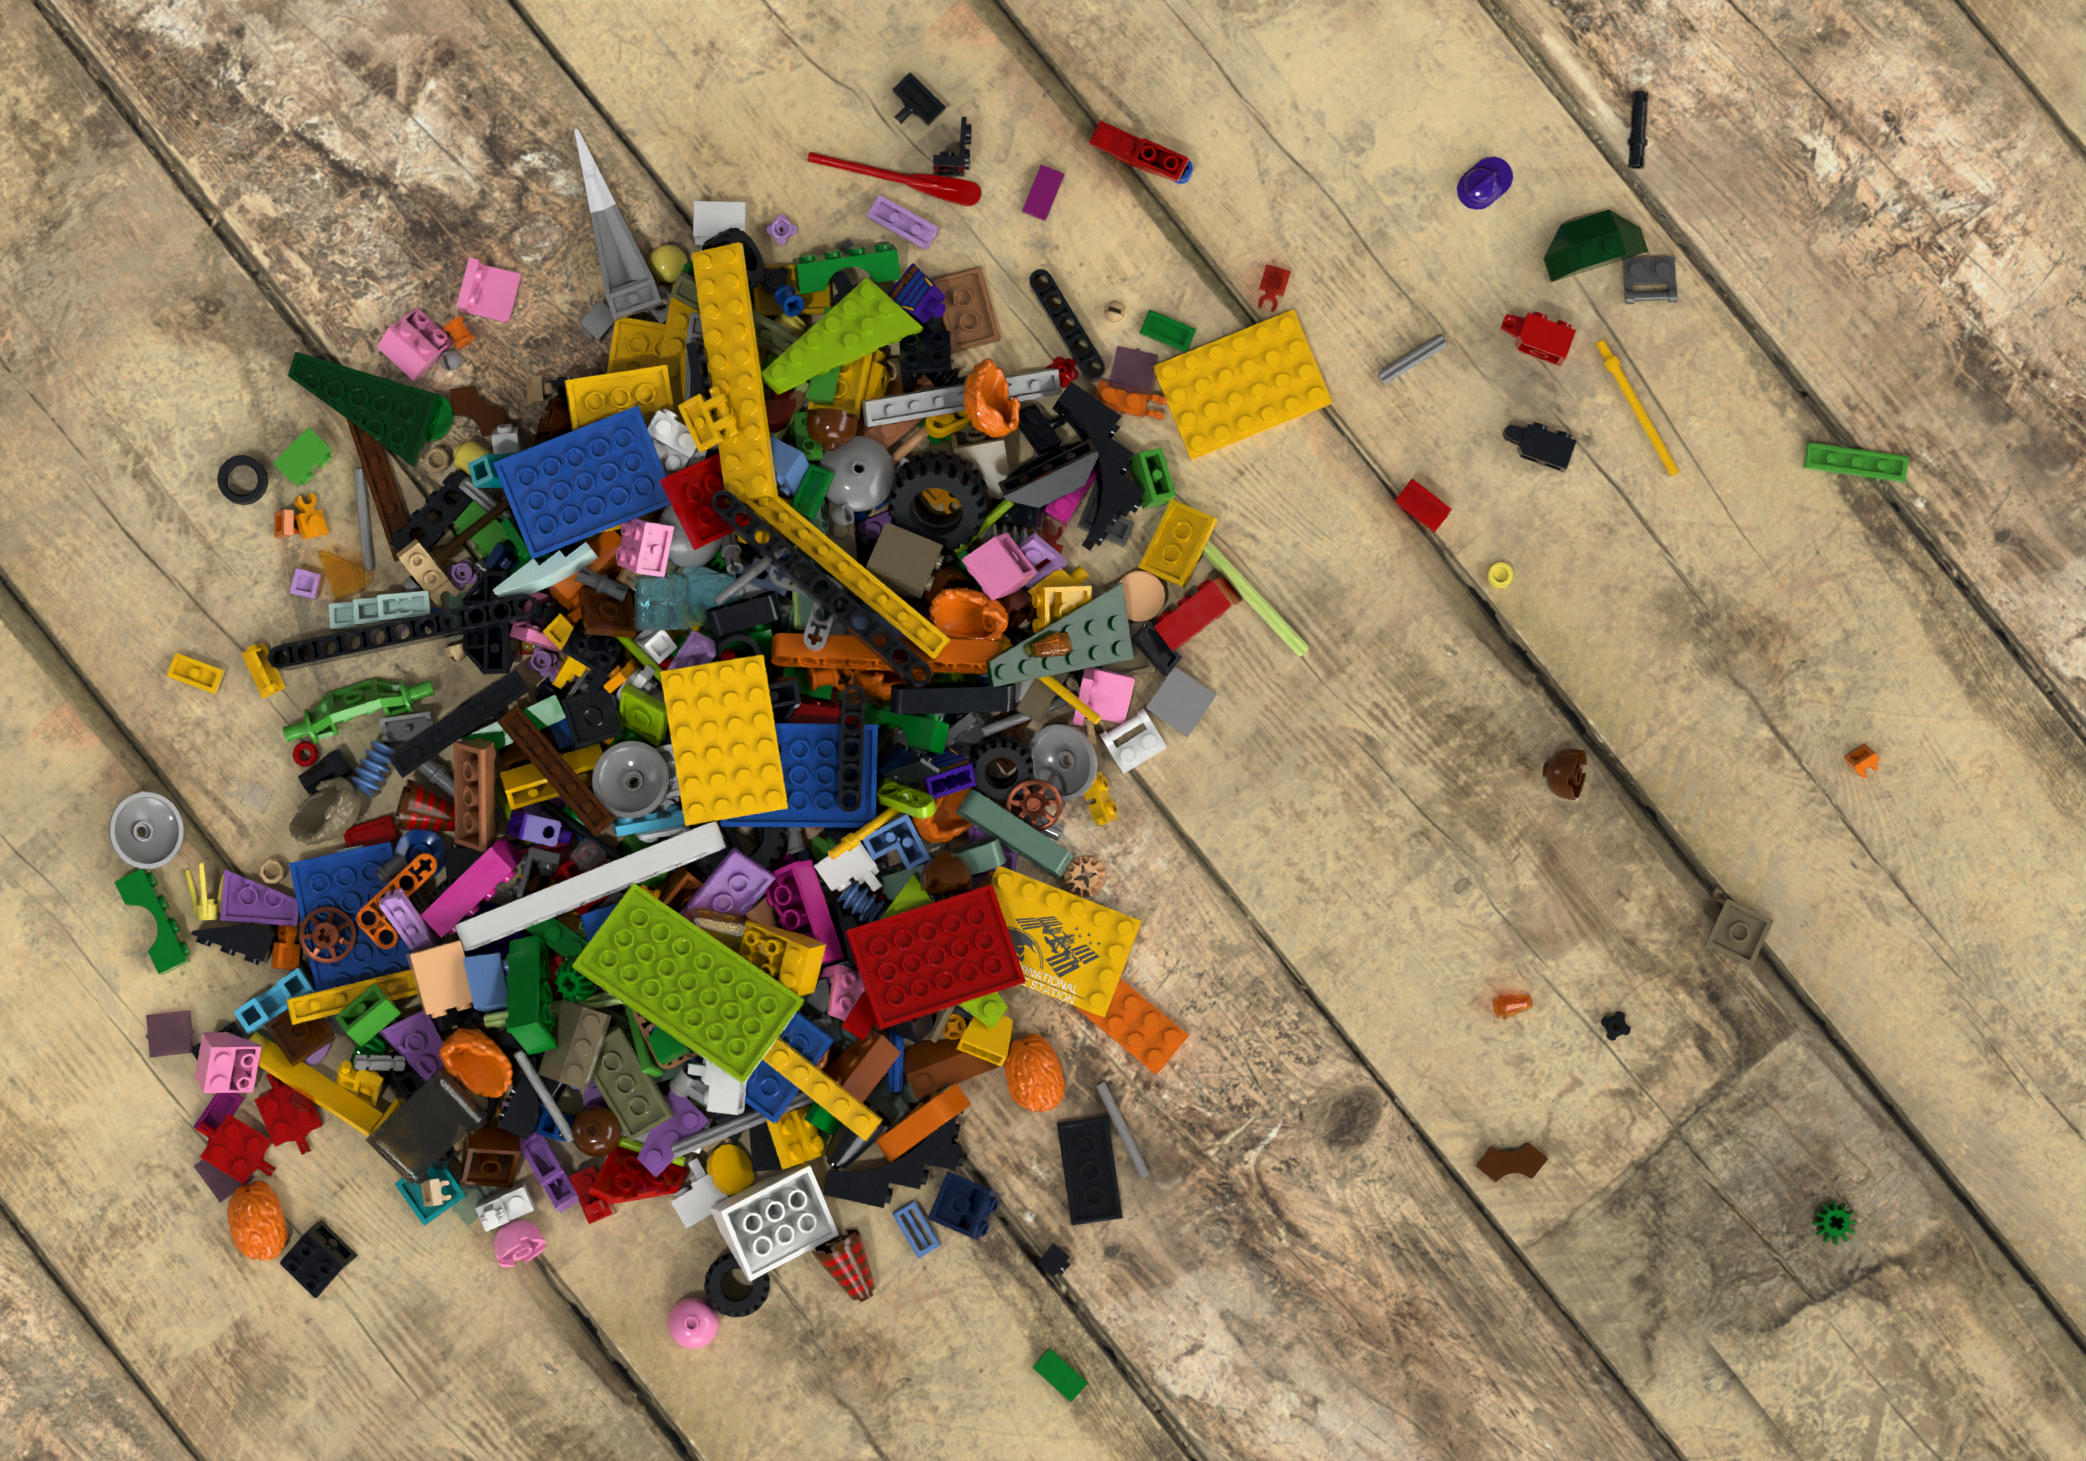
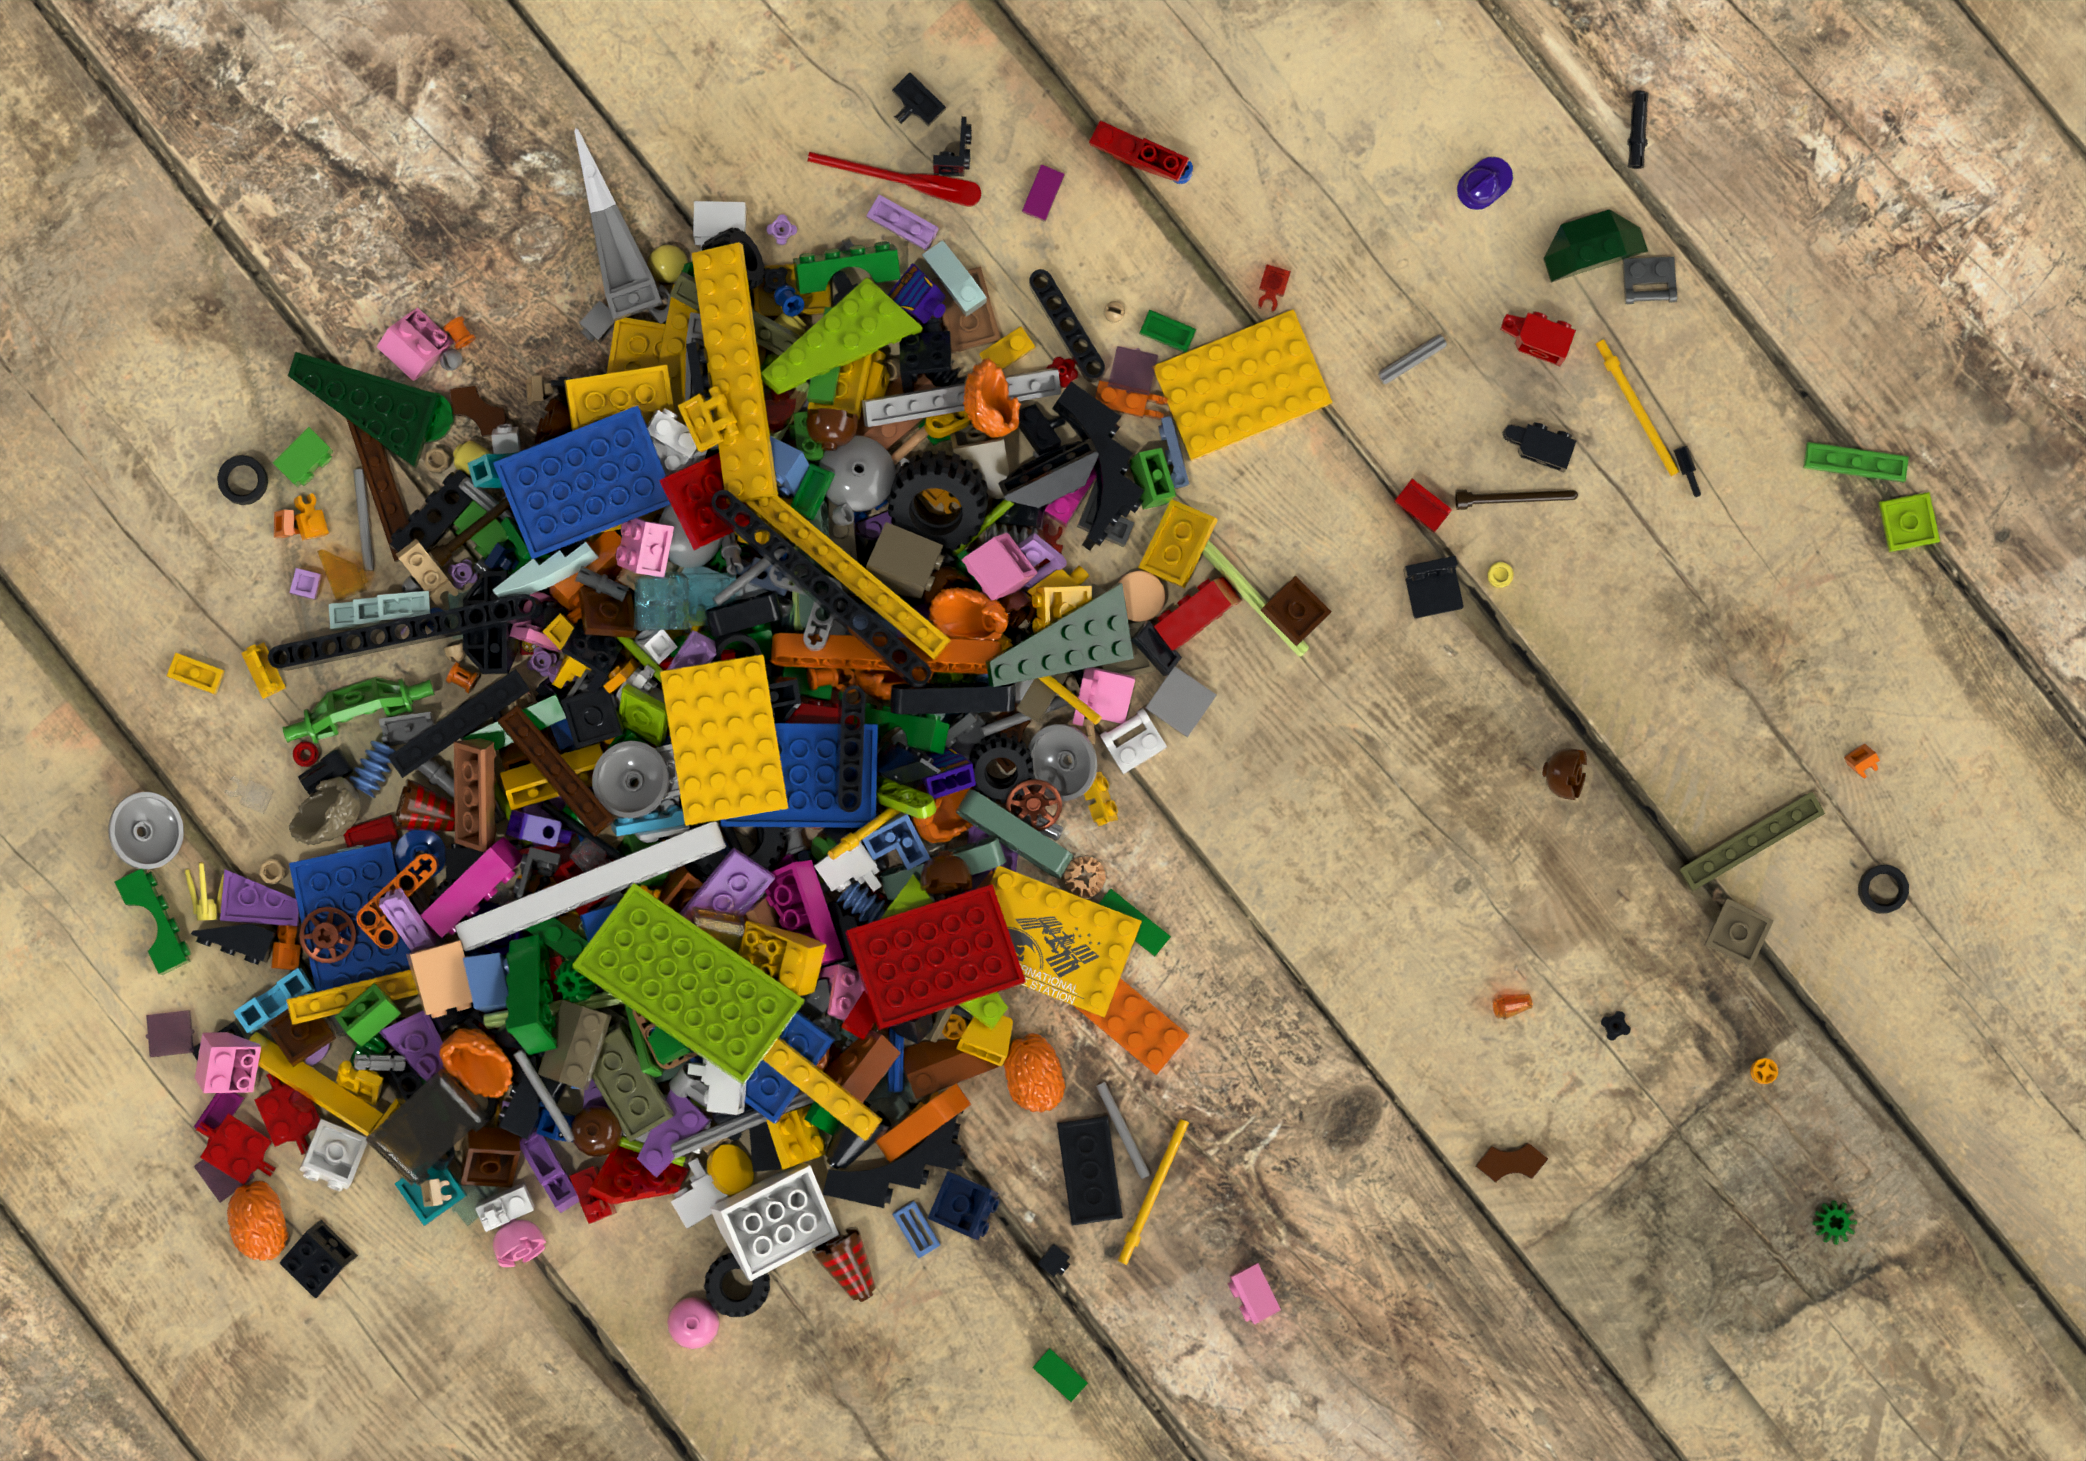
dark grey pin [374,853,408,884] -> none
bright pink bracket [456,257,521,323] -> none
clear orange cone [1032,631,1072,658] -> none
none -> white plate [299,1119,369,1191]
none -> orange bush [446,662,479,694]
none -> light aqua slope [922,240,987,317]
none -> yellow plate [979,326,1035,370]
none -> green tile [1099,889,1171,957]
none -> yellow bar [1118,1119,1189,1265]
none -> sand blue hinge [1158,416,1190,489]
none -> bright pink slope [1227,1263,1281,1325]
none -> reddish brown plate [1260,576,1332,647]
none -> black bracket [1403,555,1464,619]
none -> dark brown piece [1455,489,1578,510]
none -> black axle [1673,446,1701,497]
none -> olive plate [1679,792,1826,891]
none -> light orange wheel [1750,1058,1778,1084]
none -> black tyre [1858,865,1909,914]
none -> lime tile [1878,492,1940,553]

